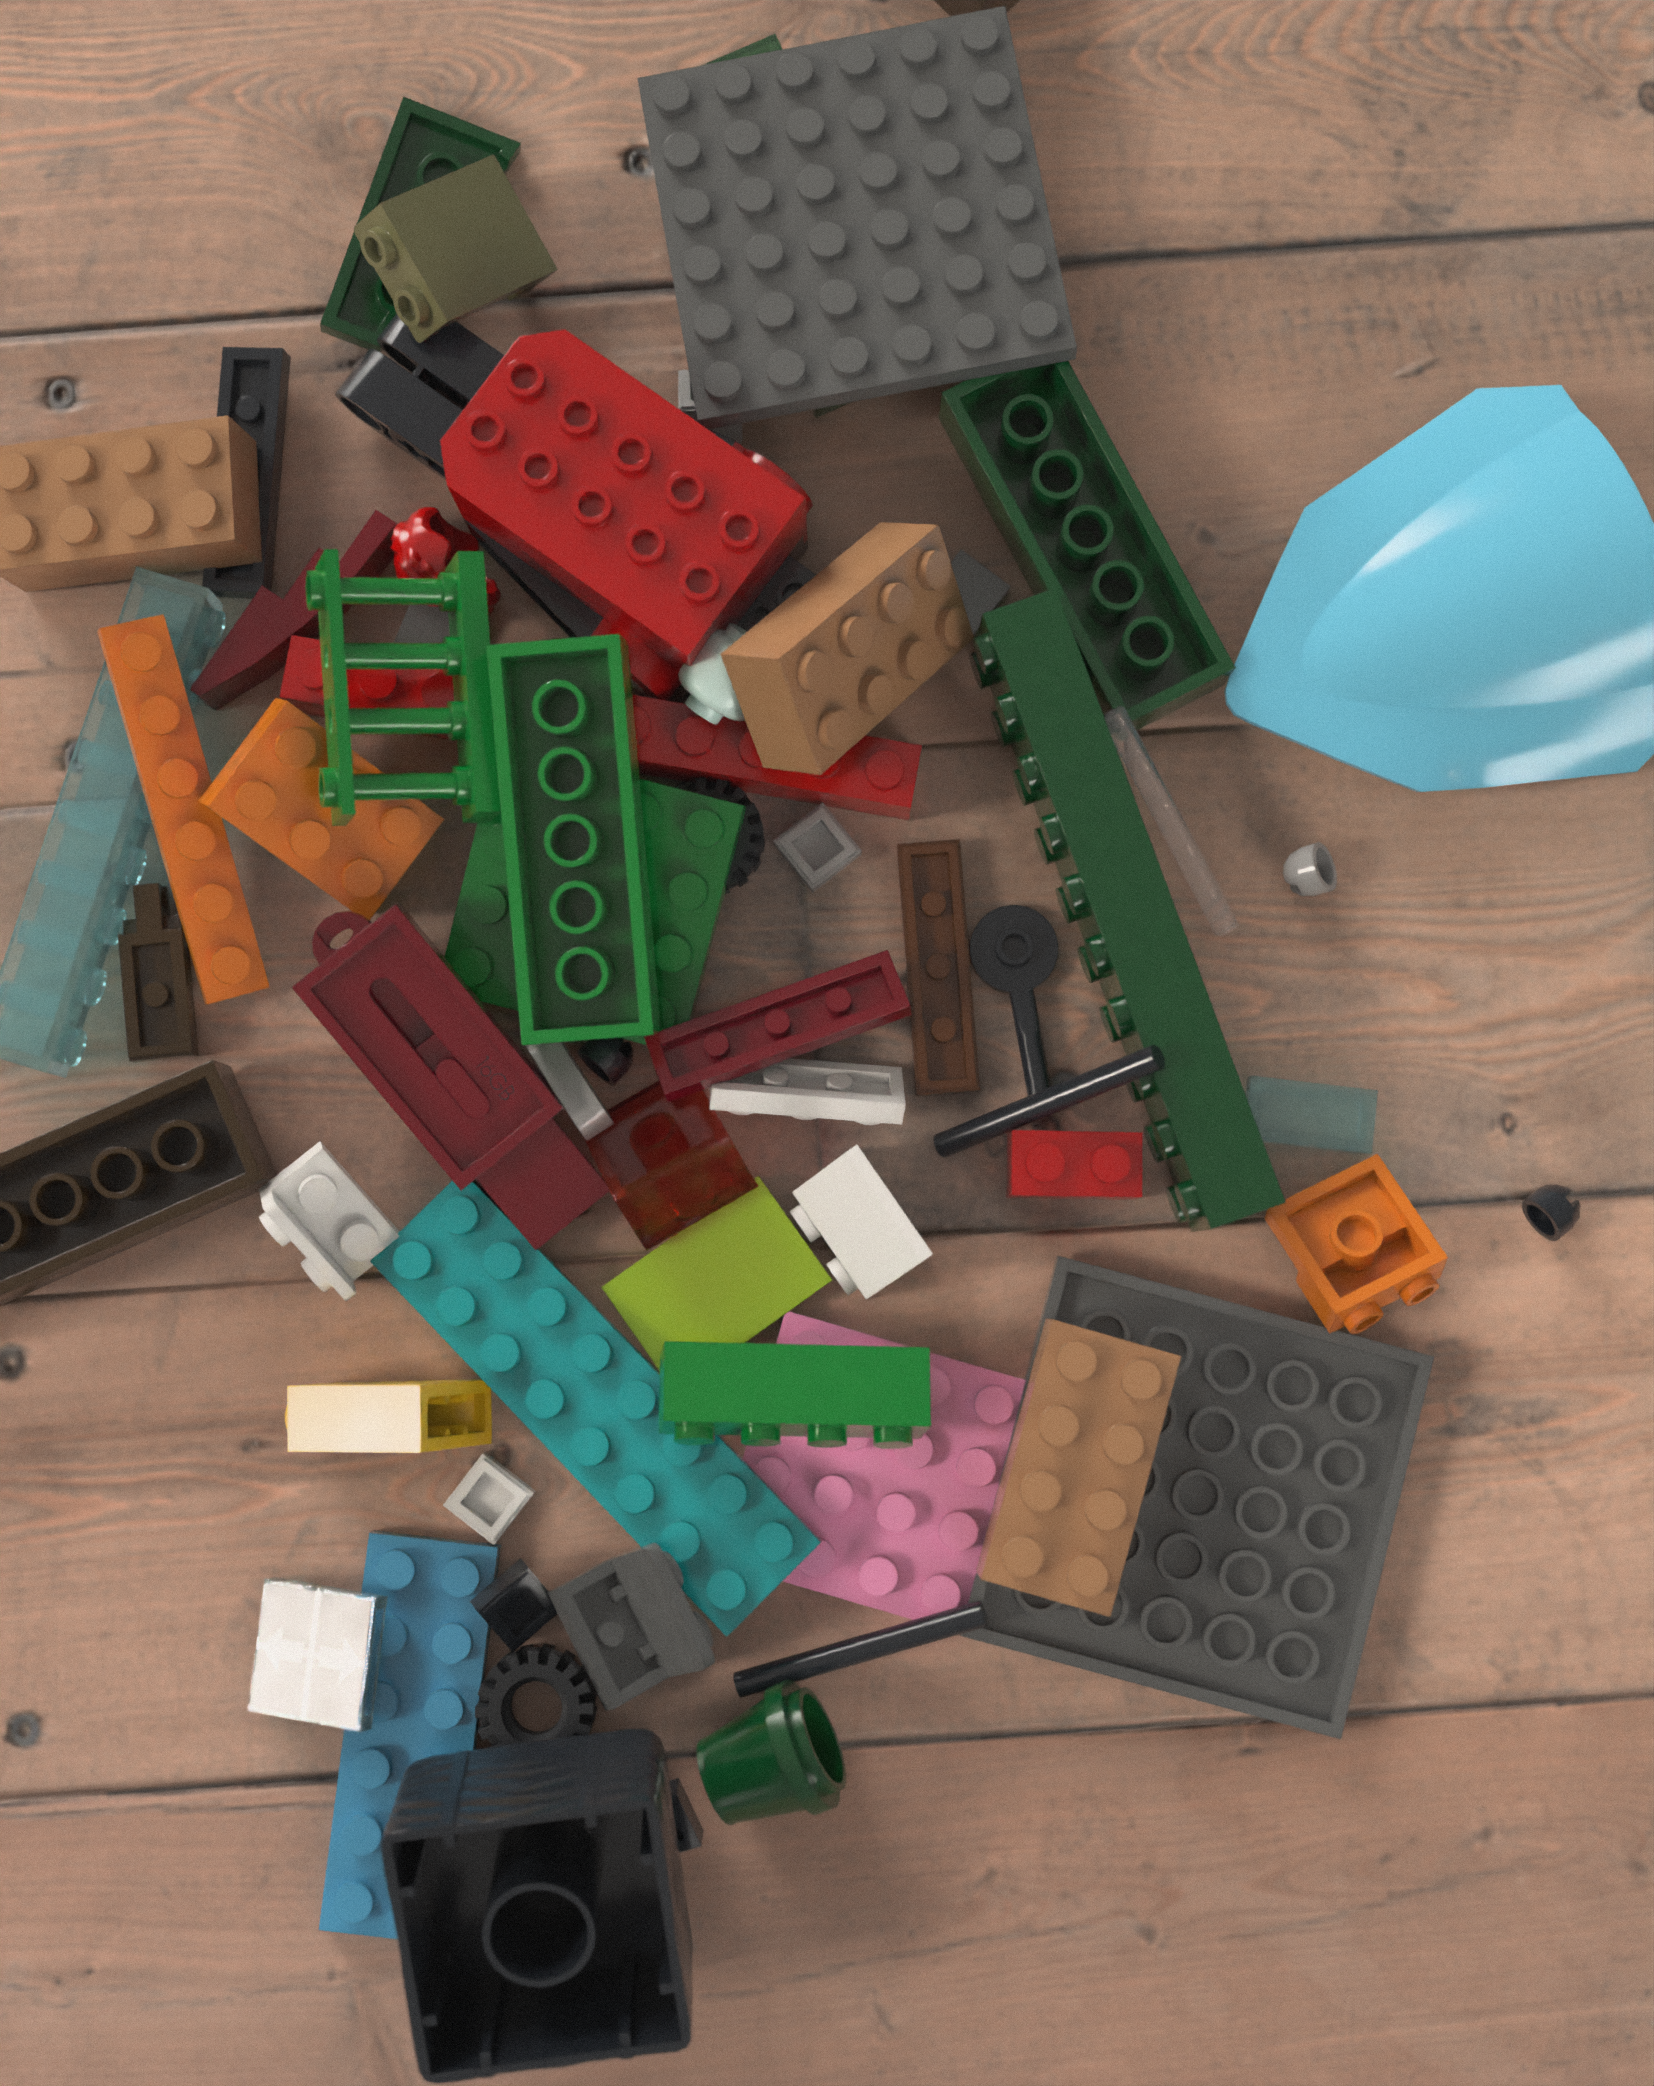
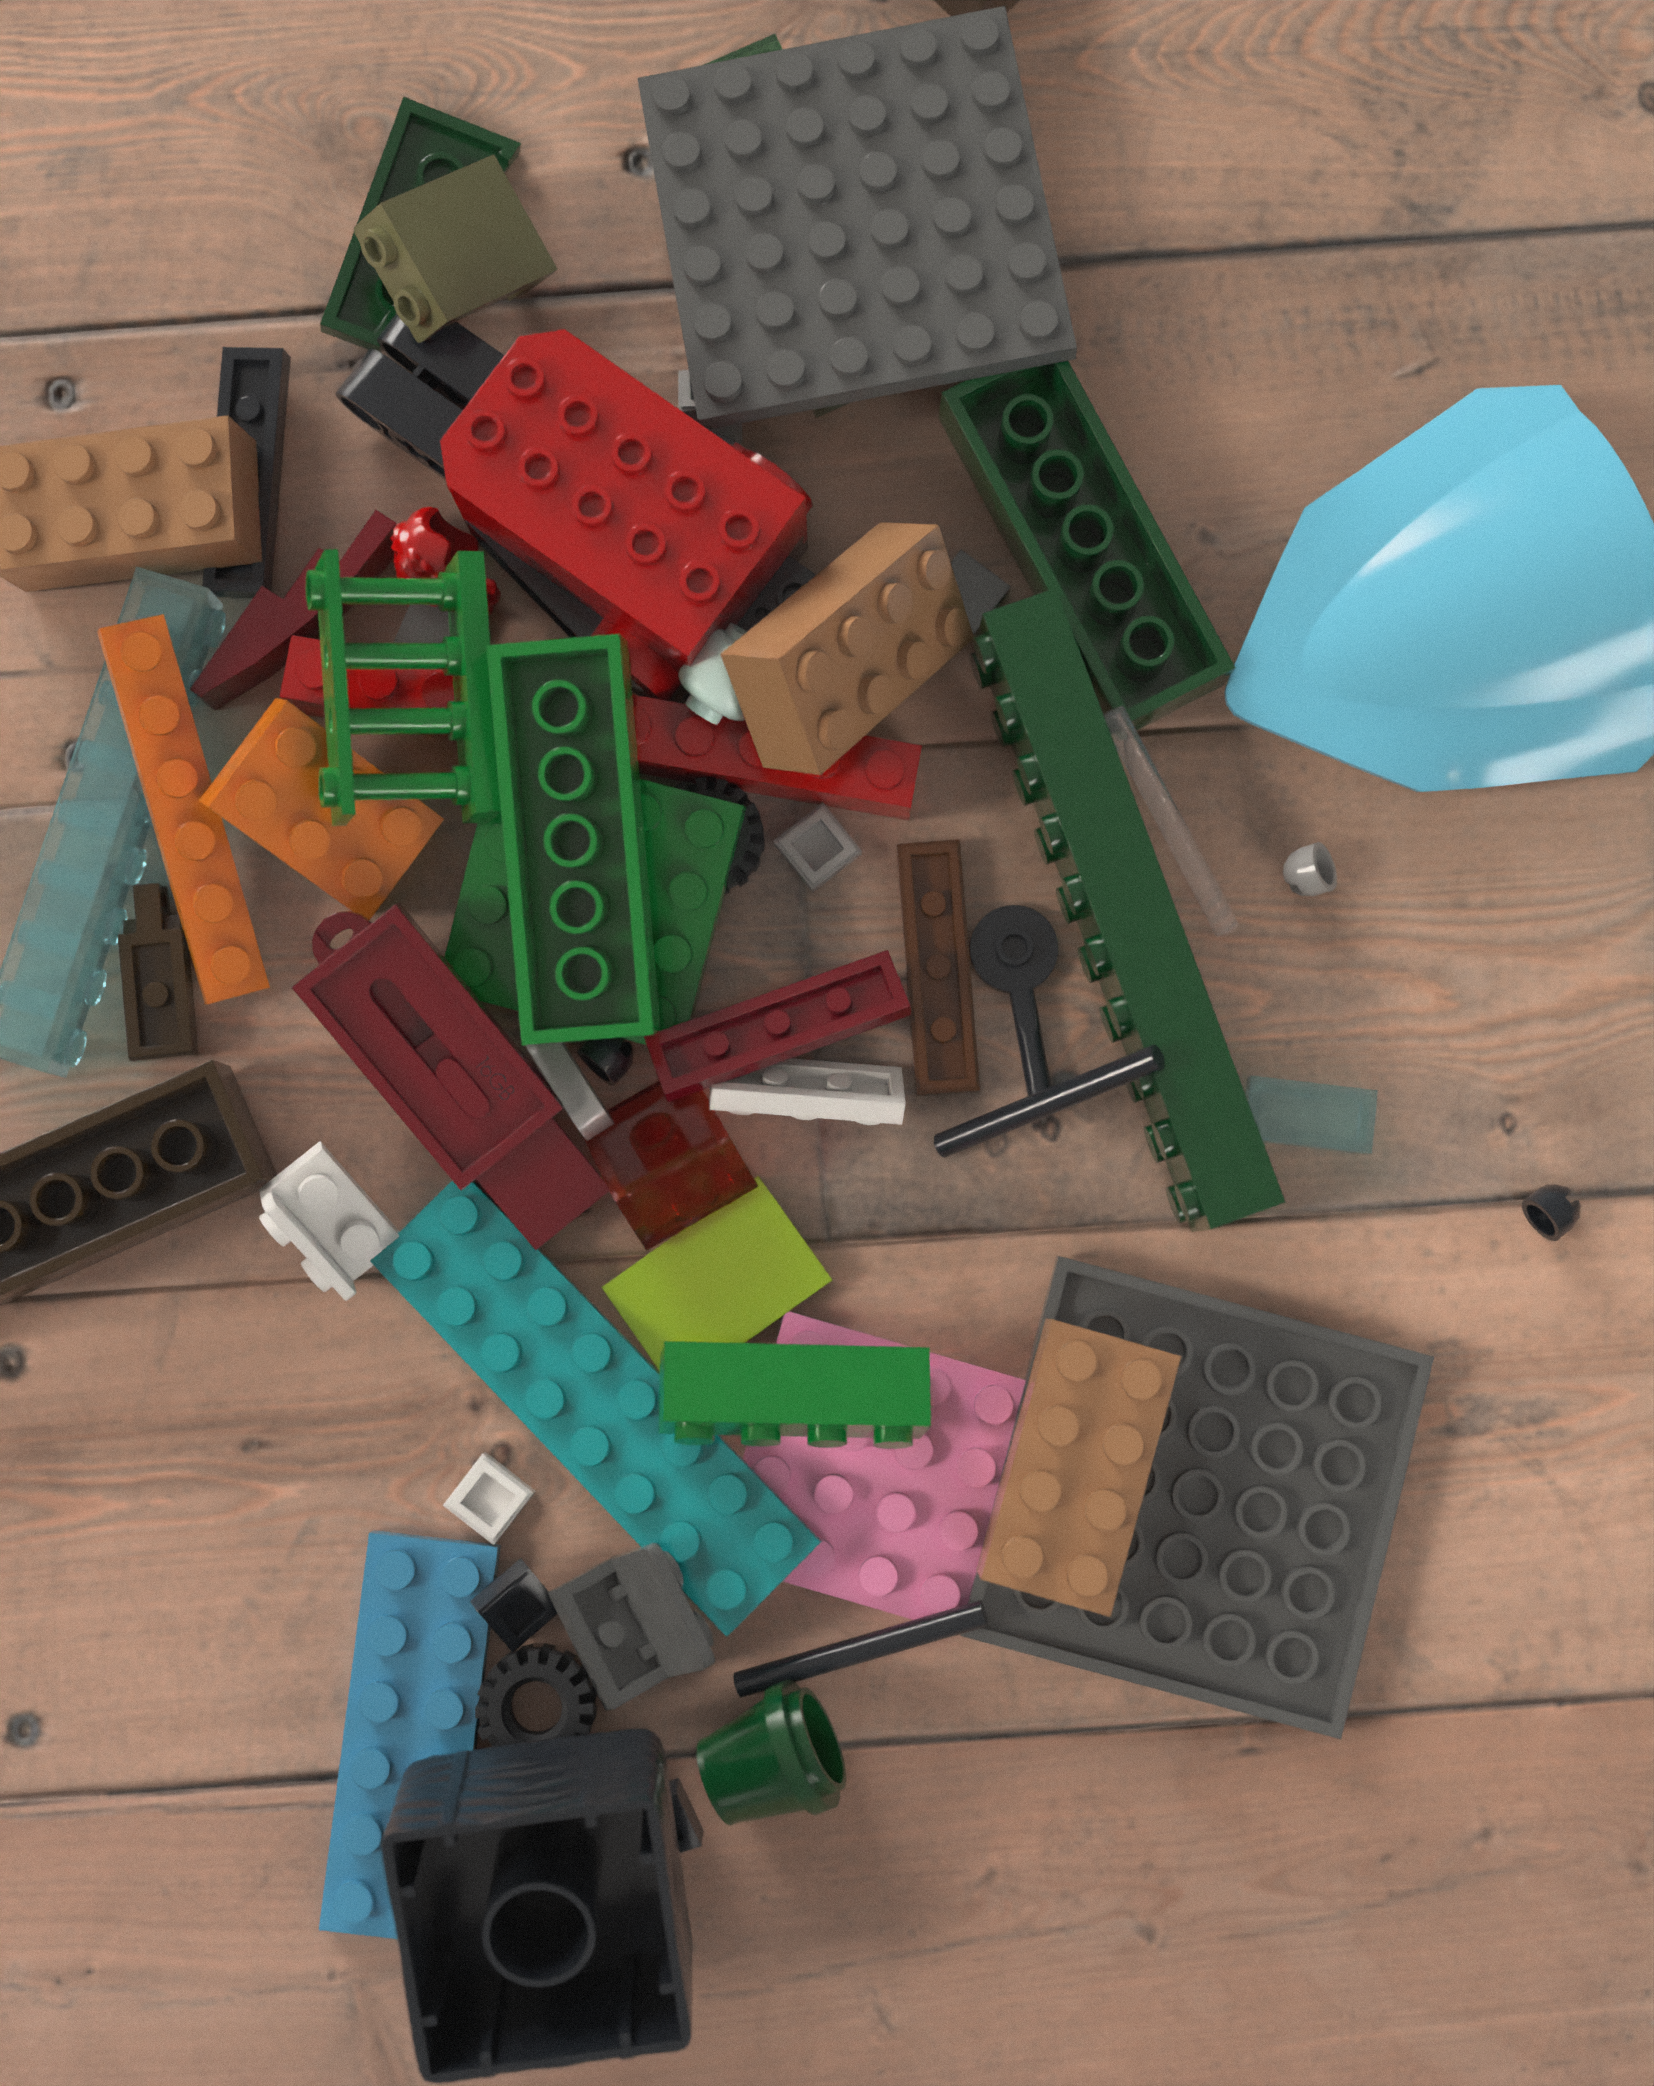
tile [248,1577,388,1732] -> none
slope [285,1379,492,1453] -> none
white slope [789,1145,933,1299] -> none
red brick [1006,1130,1143,1200] -> none
orange plate [1265,1153,1448,1335] -> none

